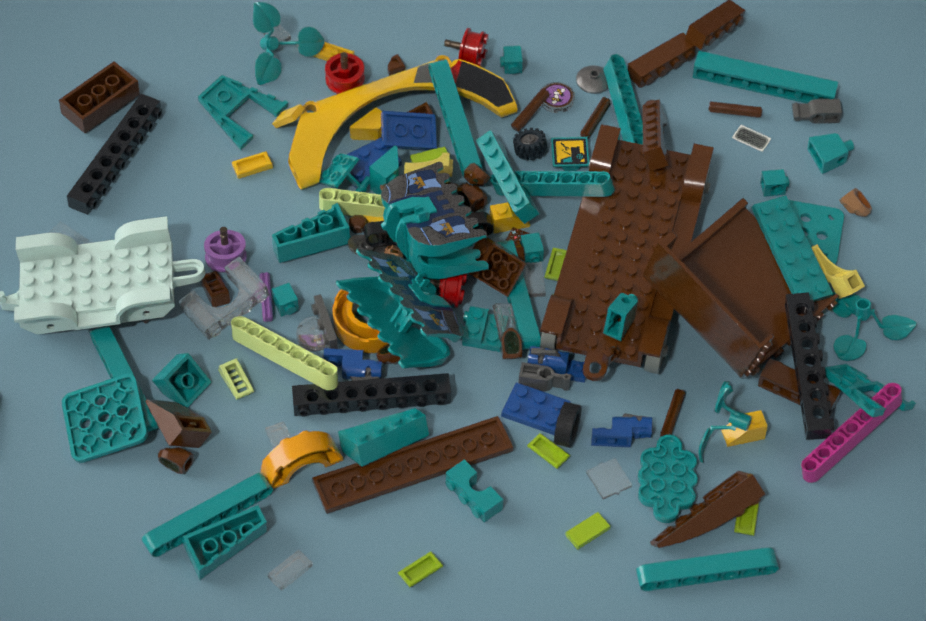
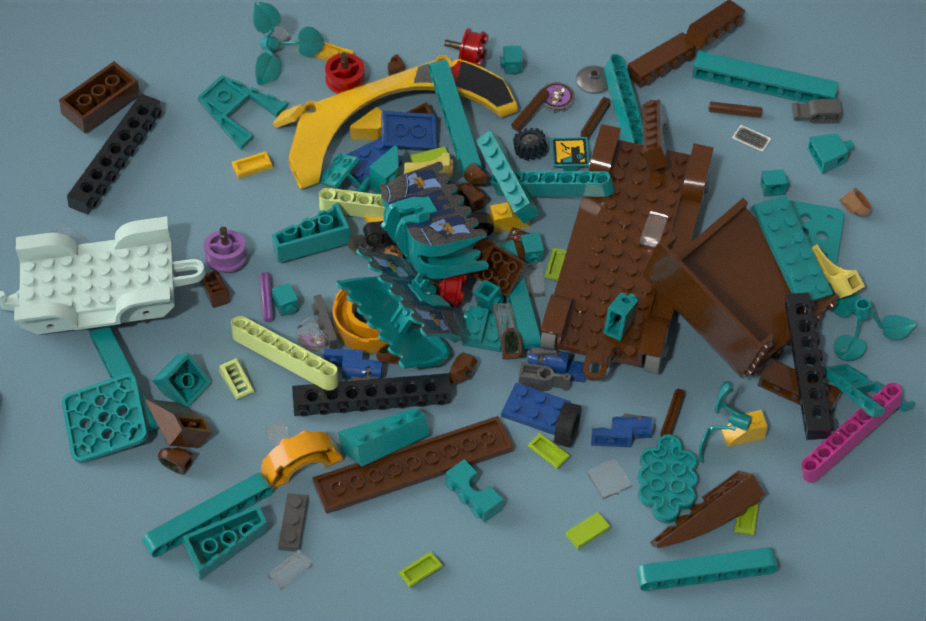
clear arch [178,257,270,340] -> none
reddish brown tile [349,215,367,233] -> none
none -> dark grey plate [278,494,308,552]
none -> reddish brown rock [449,352,478,384]
none -> teal brick [474,280,504,314]
none -> clear tile [640,211,669,248]

